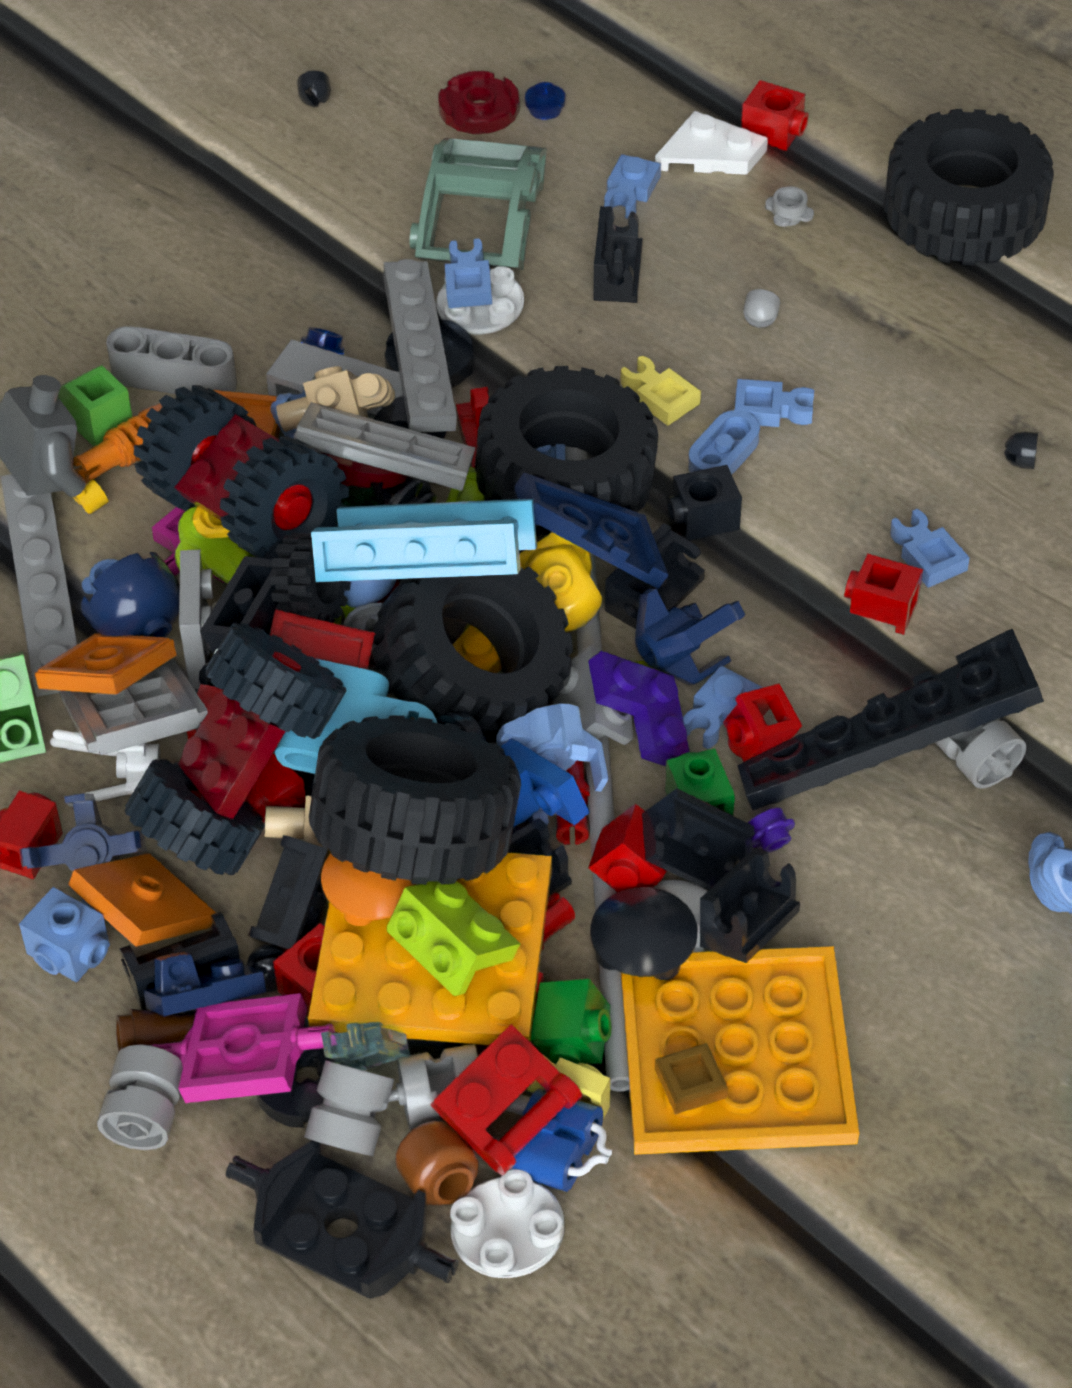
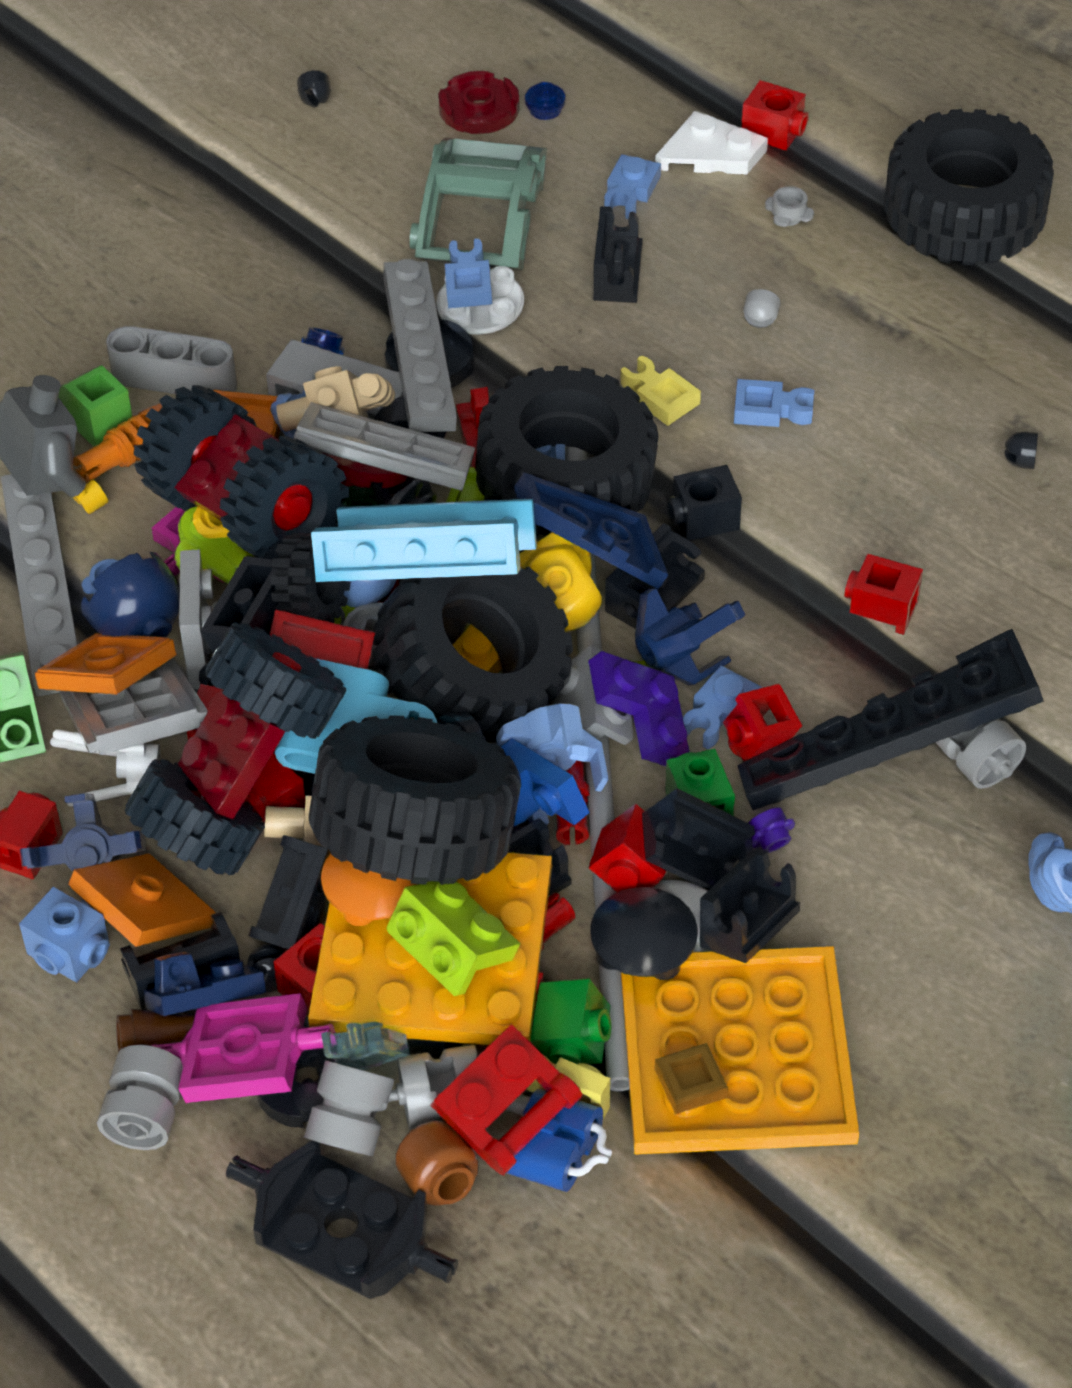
white dish [450,1170,565,1278] -> none
medium blue plate [688,410,760,475] -> none
medium blue plate [890,509,970,588] -> none

